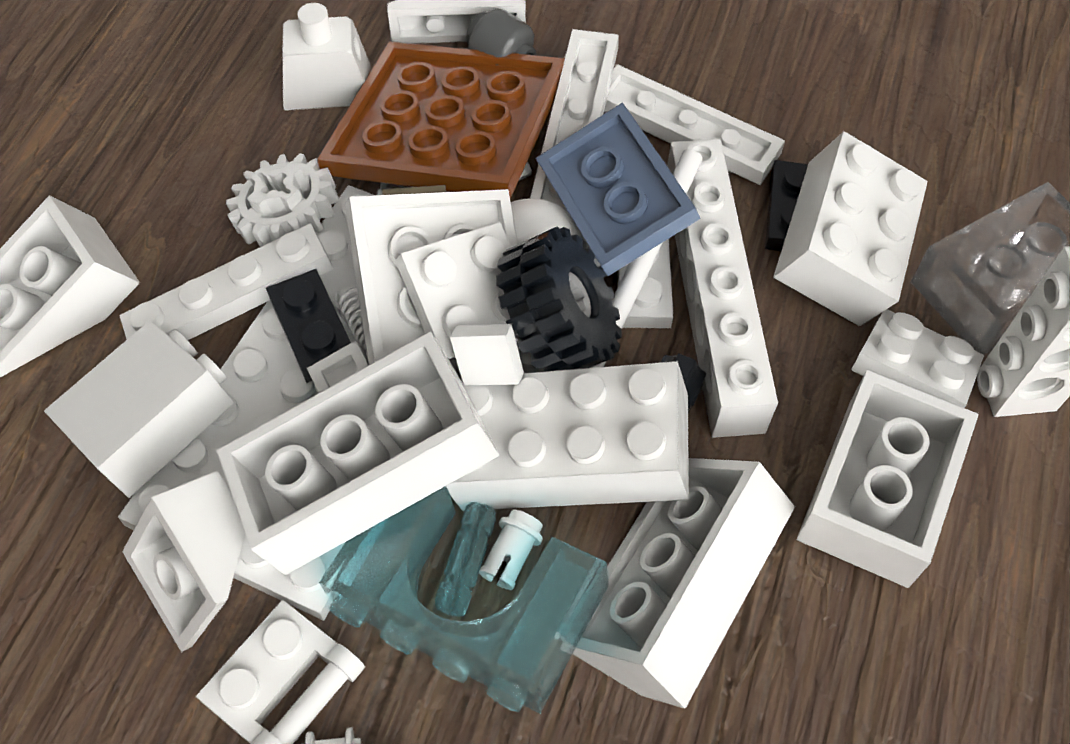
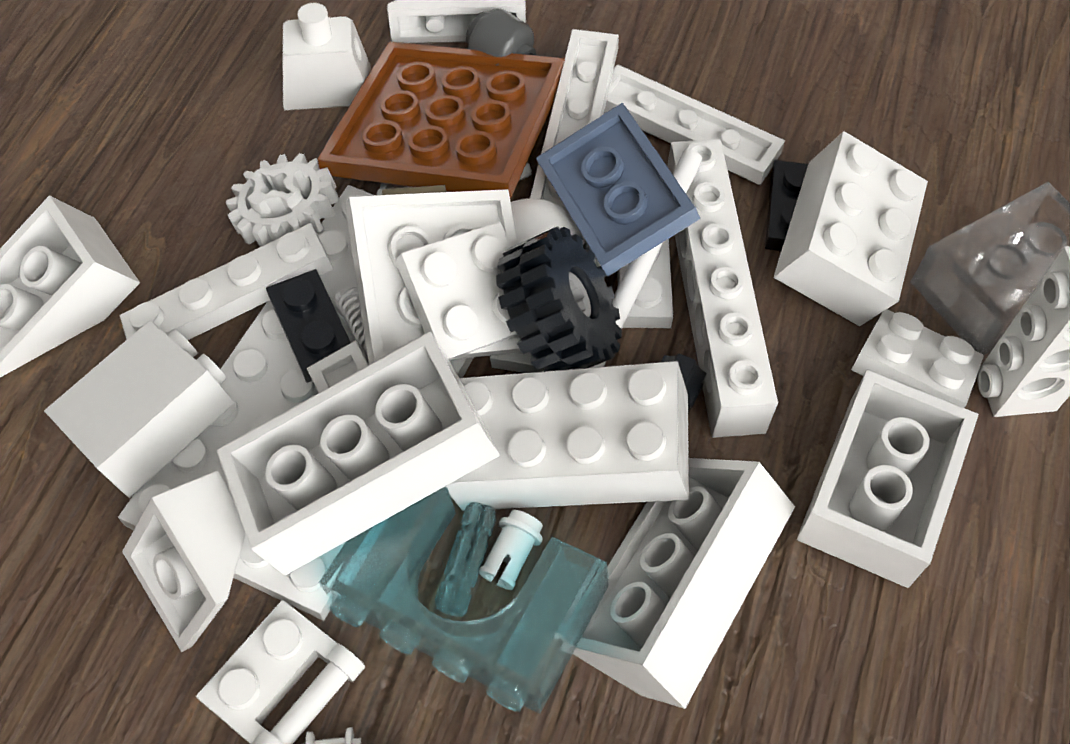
white tile [450,324,524,385] -> none

